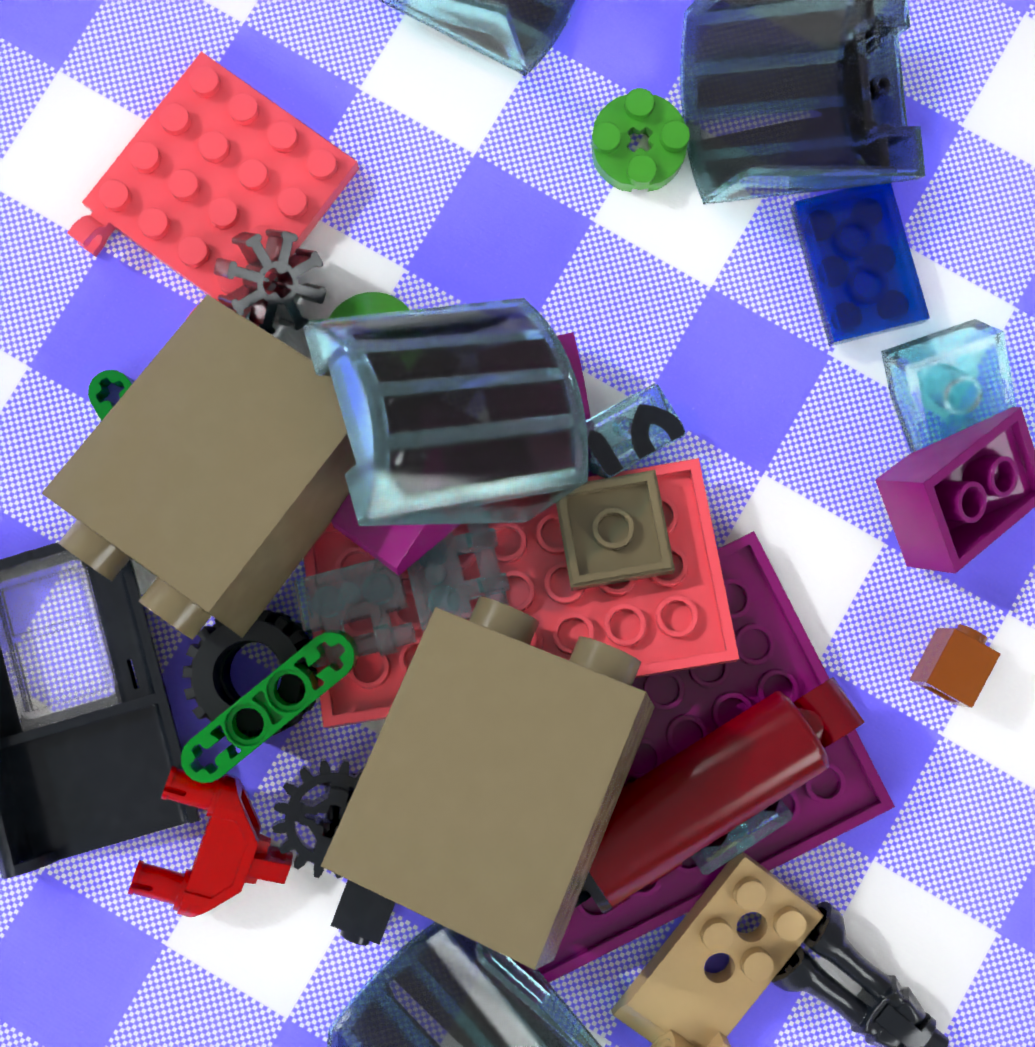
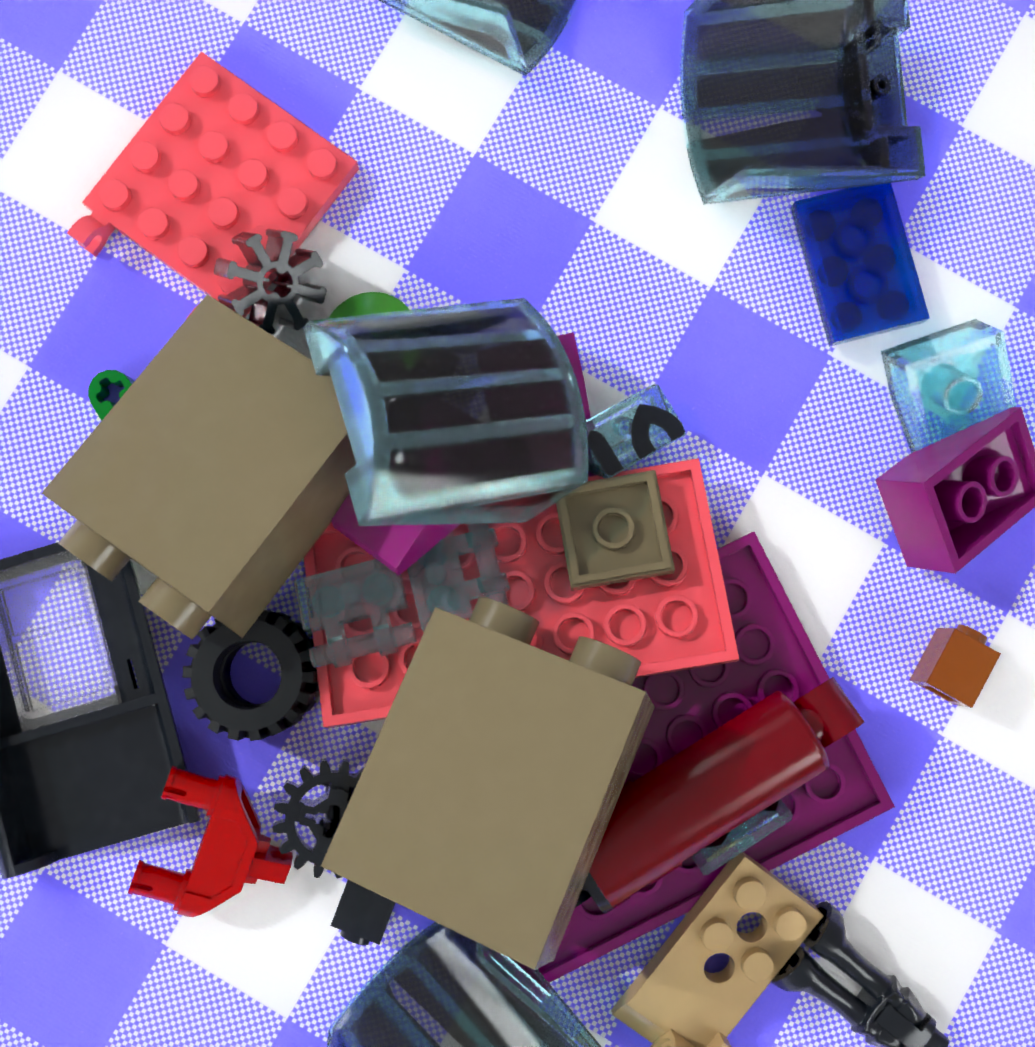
green beam [181,630,359,783] -> none
bright green plate [591,88,690,192] -> none

